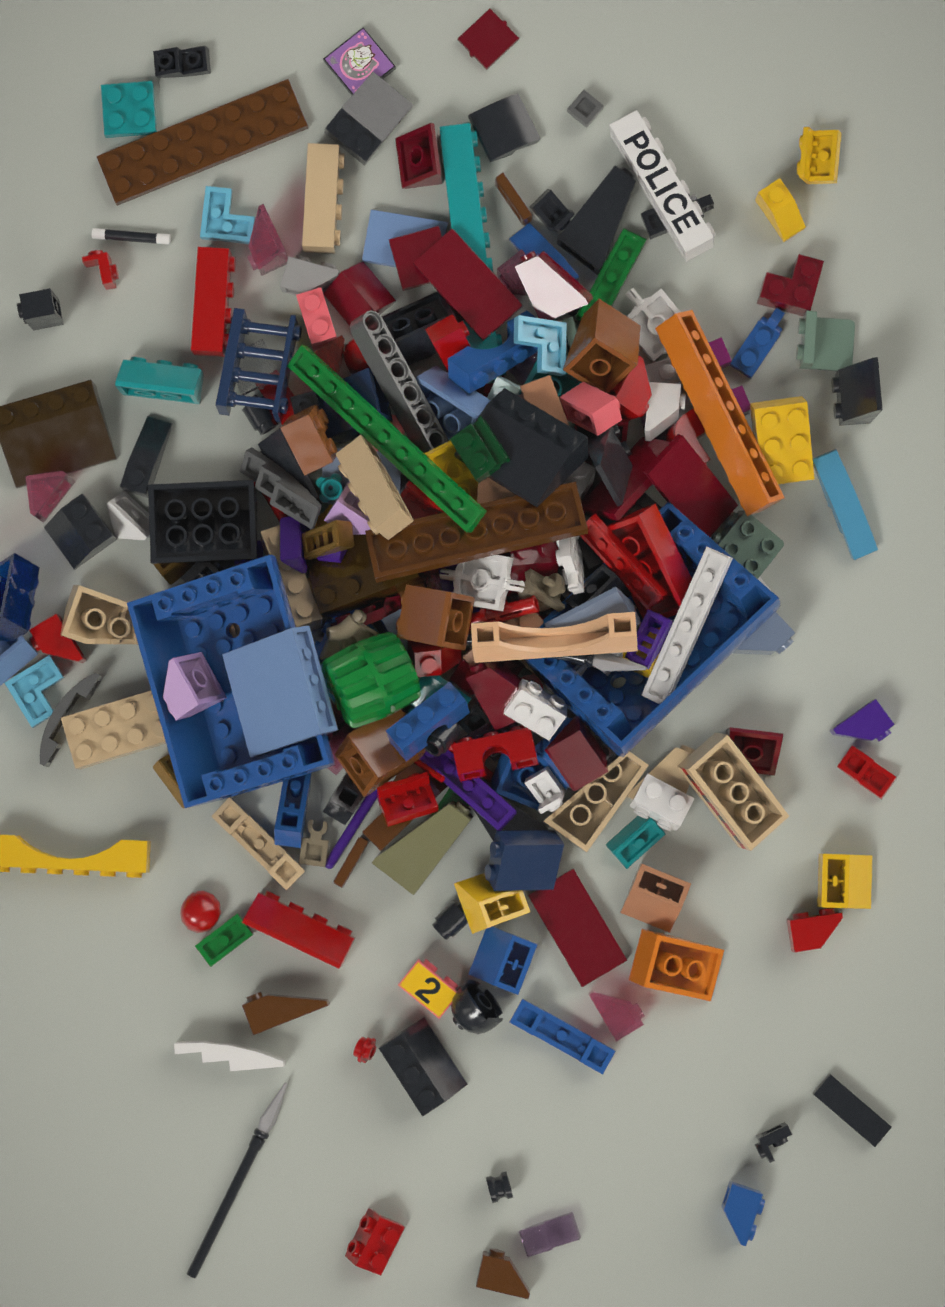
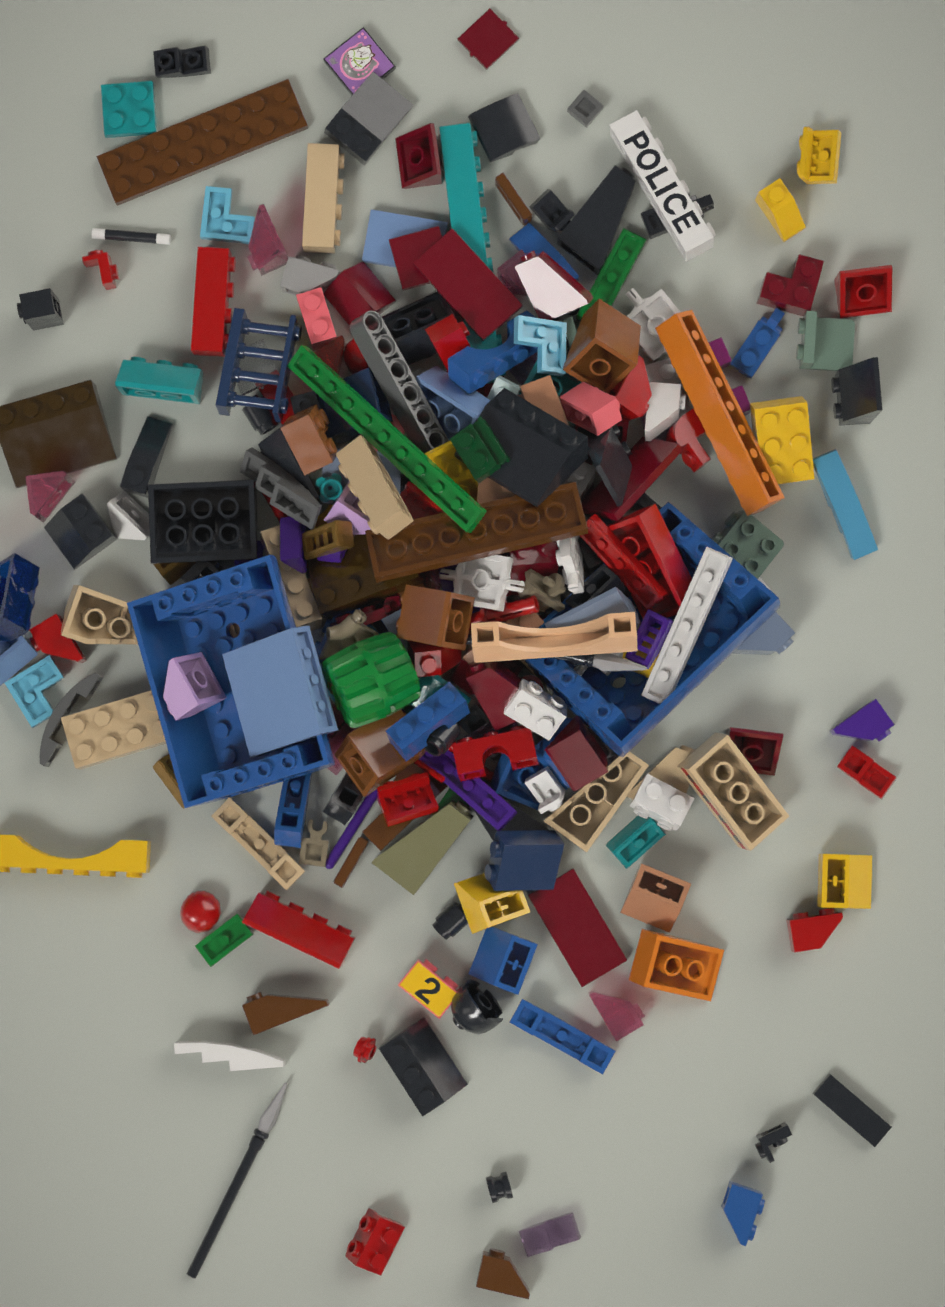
dark red tile [643,434,738,537] -> none
none -> red slope [834,265,893,318]

